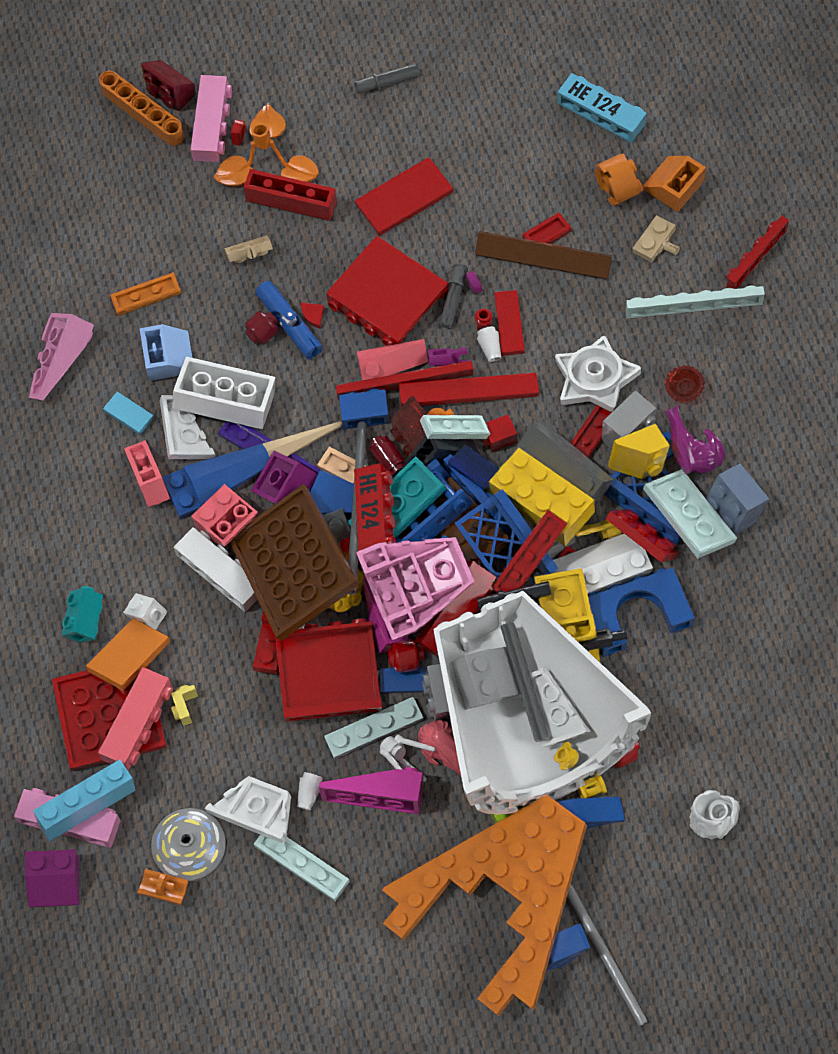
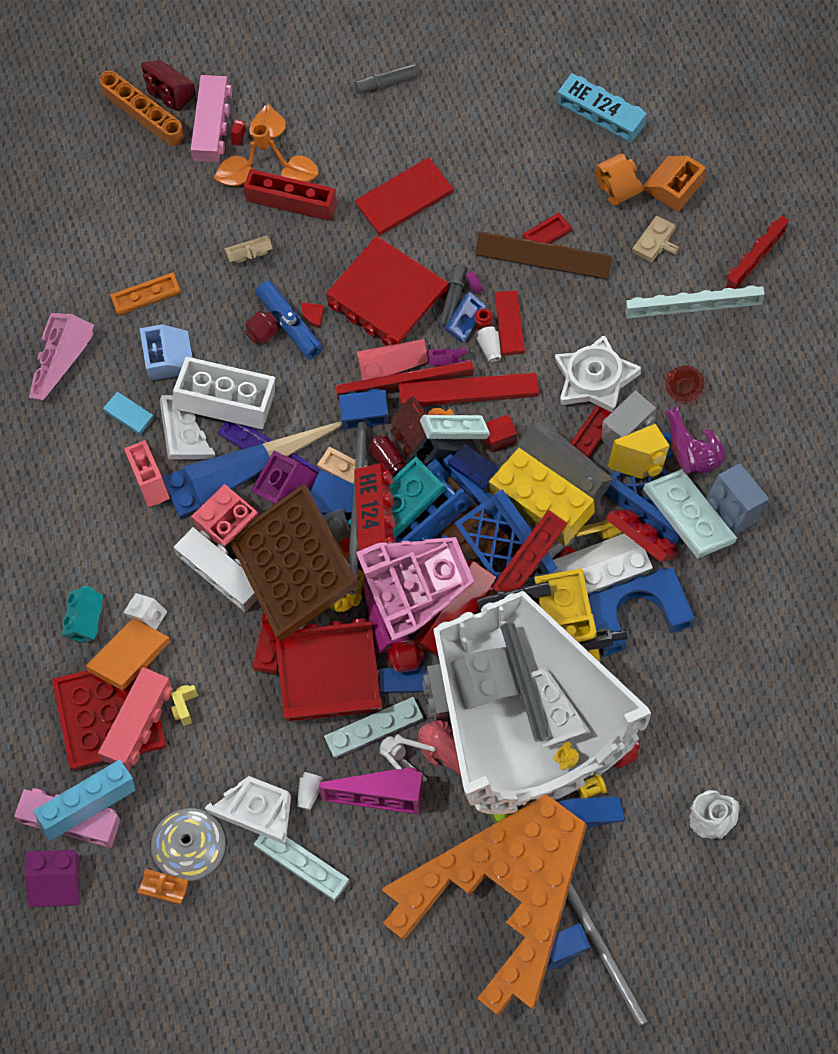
none -> blue tile [444,292,486,342]

